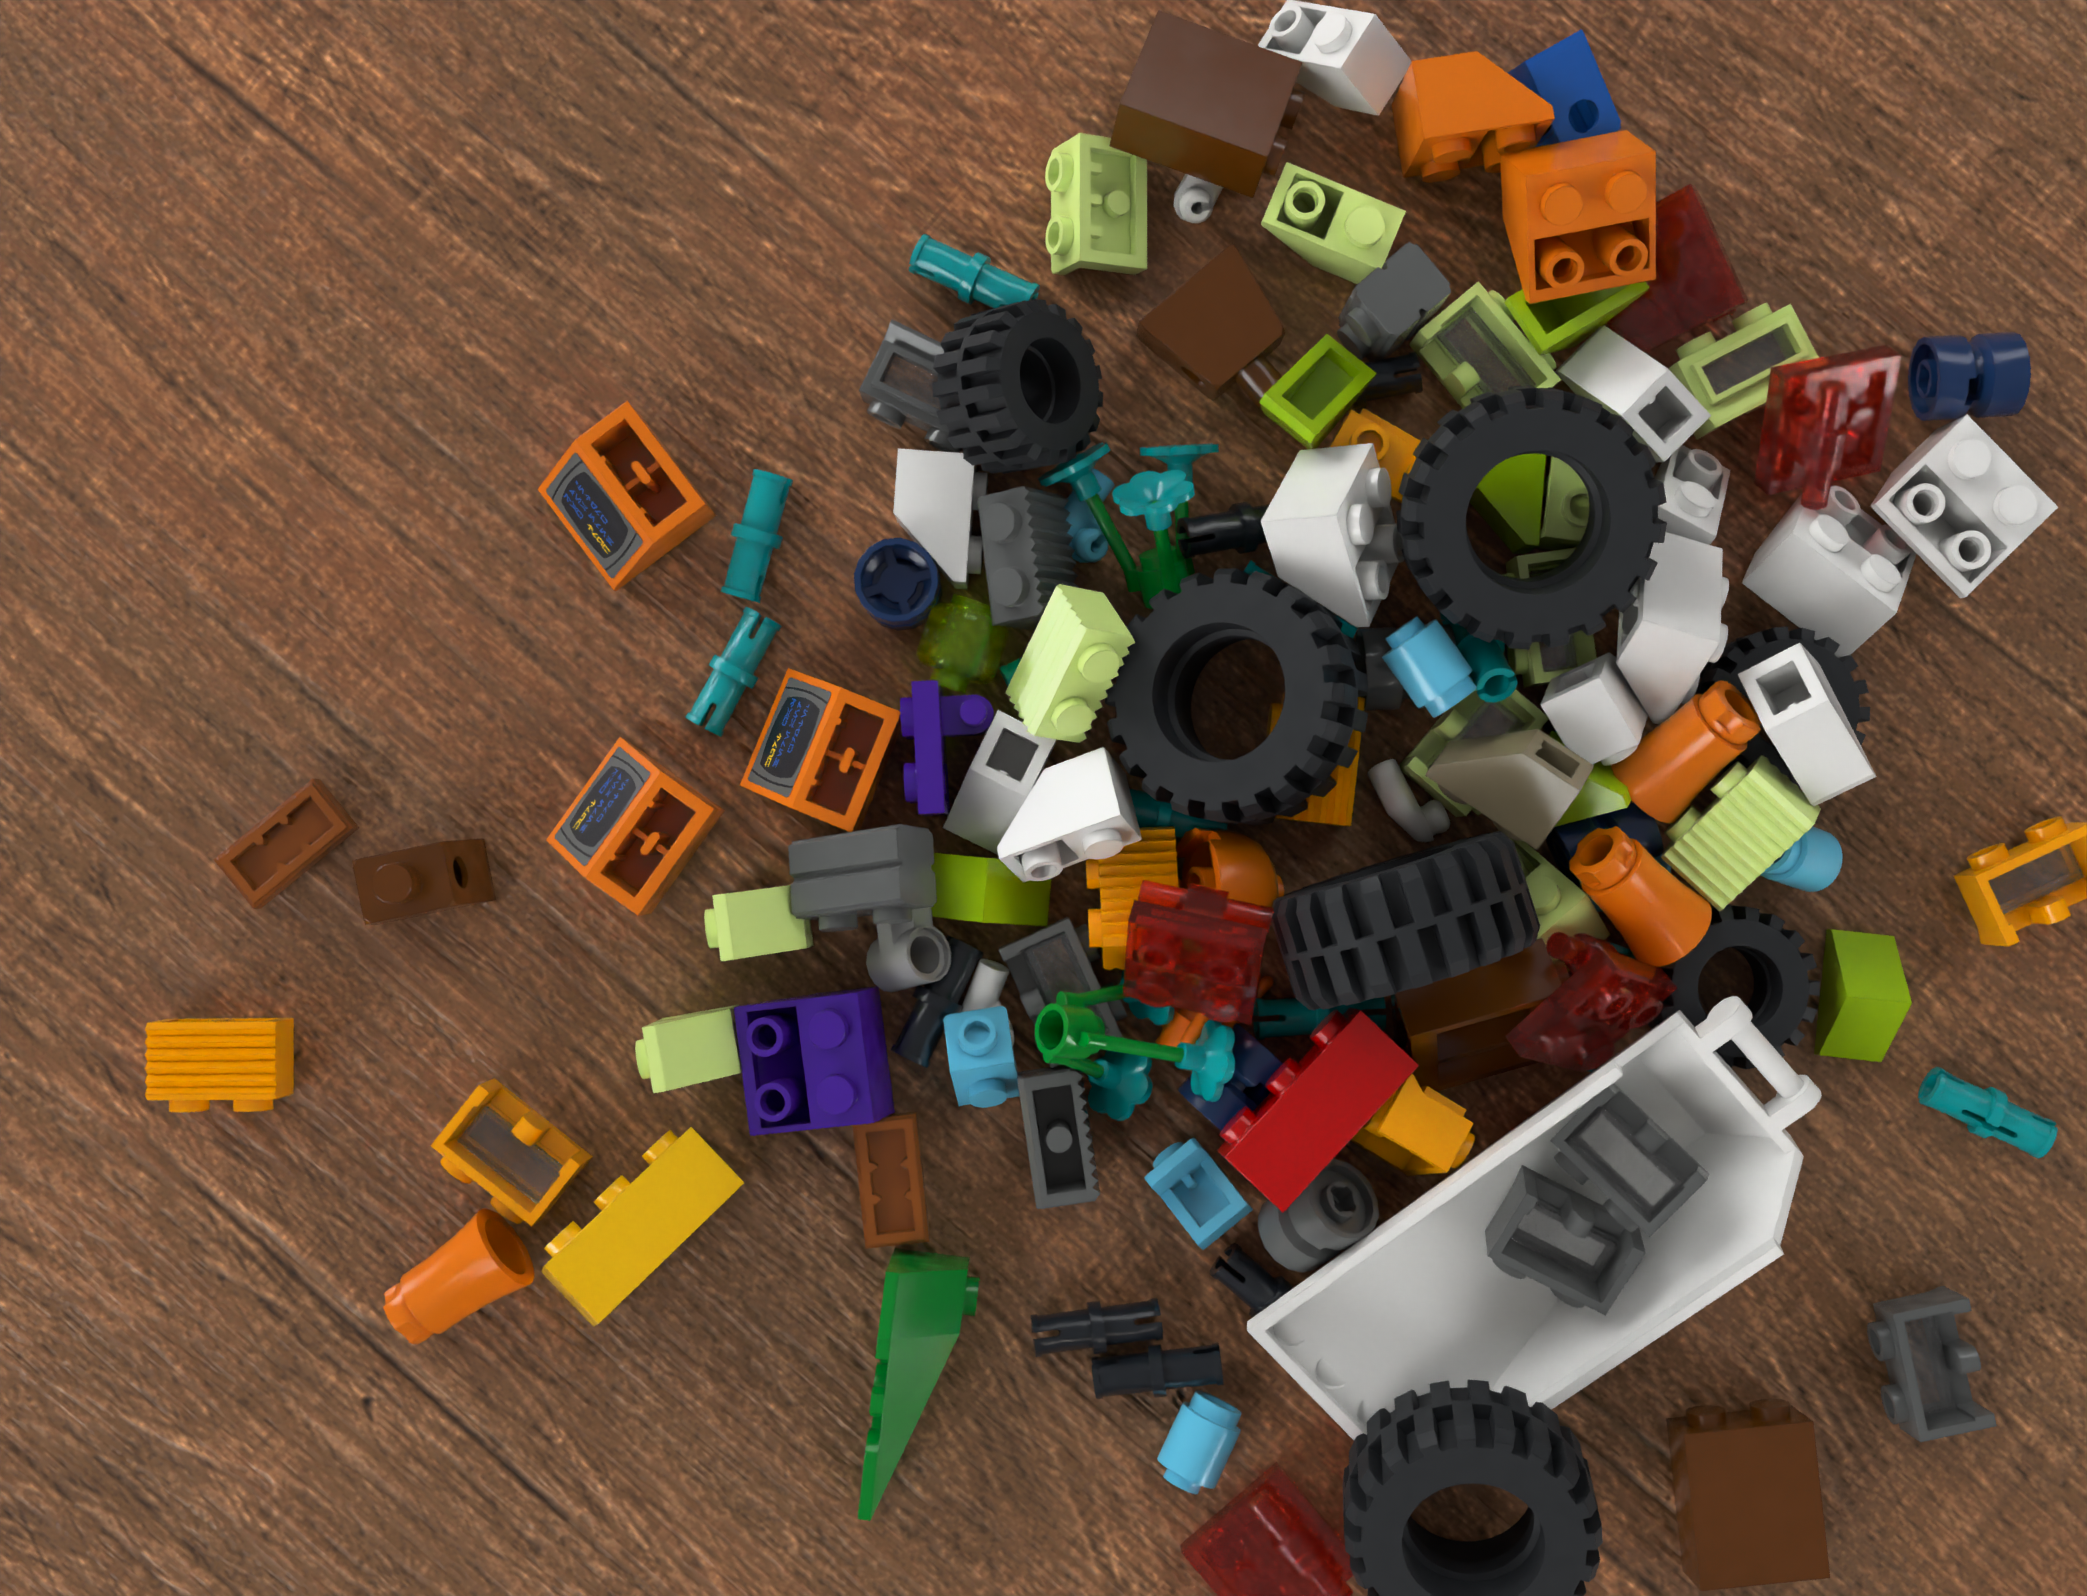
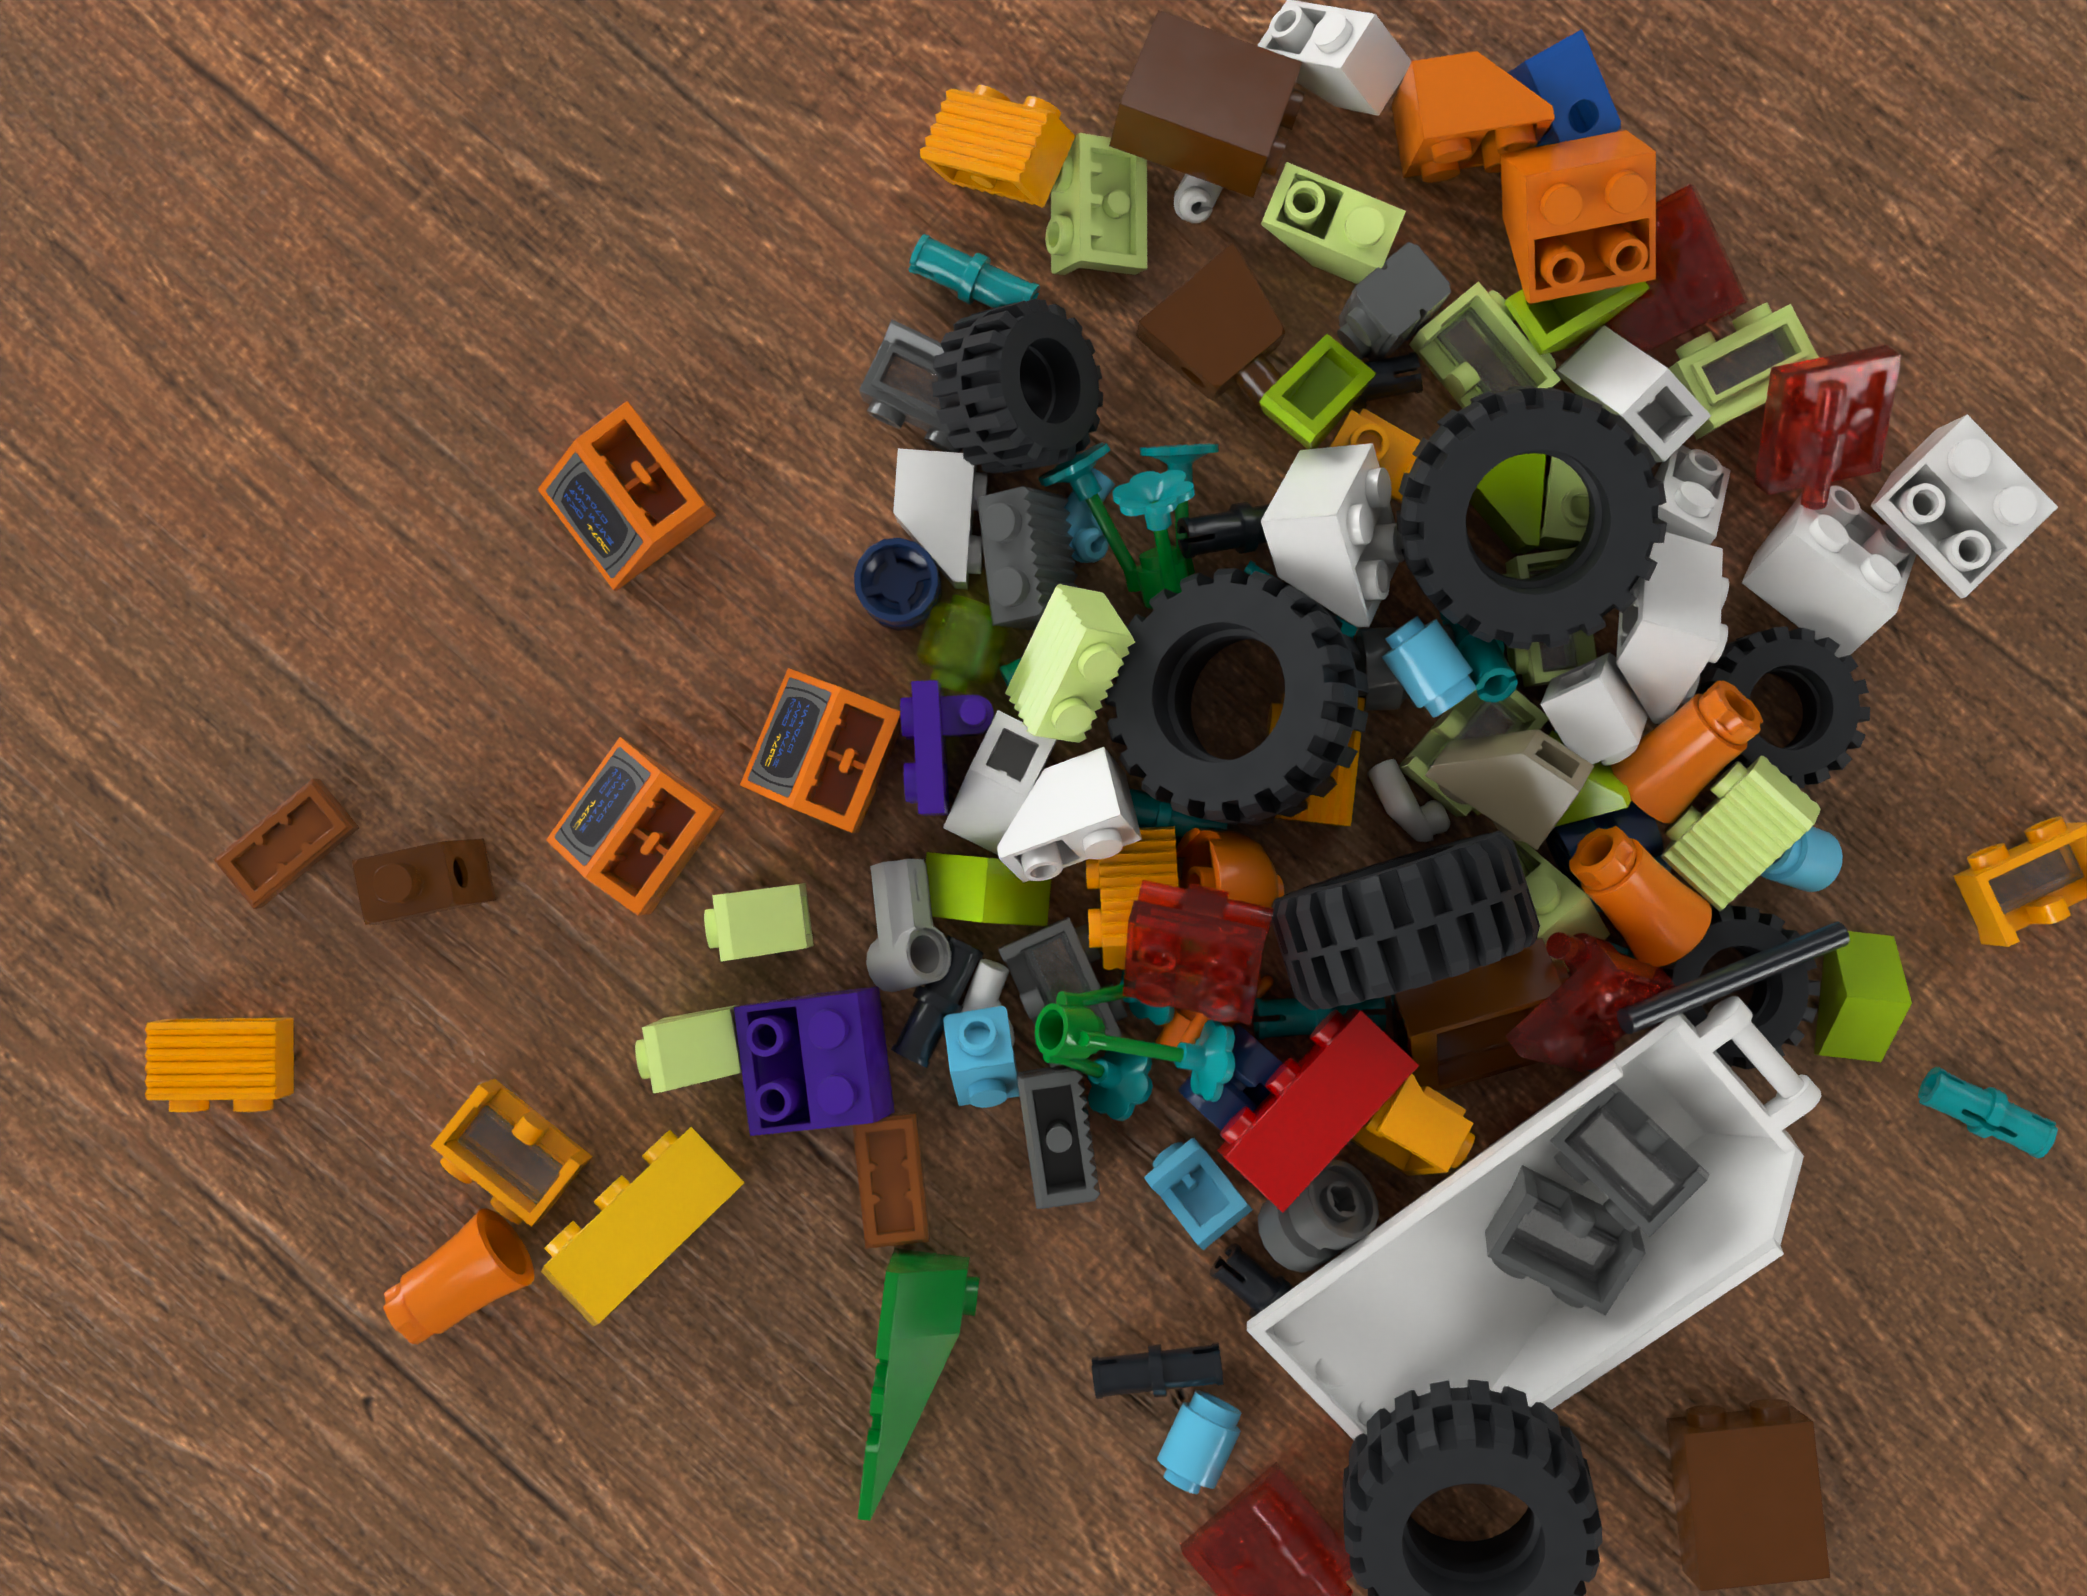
teal pin [685,606,782,737] -> none
teal pin [720,469,793,603] -> none
dark grey brick [788,824,937,932] -> none
black pin [1030,1298,1163,1357] -> none
white slope [1738,643,1877,806] -> none
dark grey window [1867,1286,1997,1442] -> none
dark blue wheel [1908,332,2031,421] -> none
none -> light orange brick [920,85,1076,208]
none -> black bar [1617,921,1850,1034]

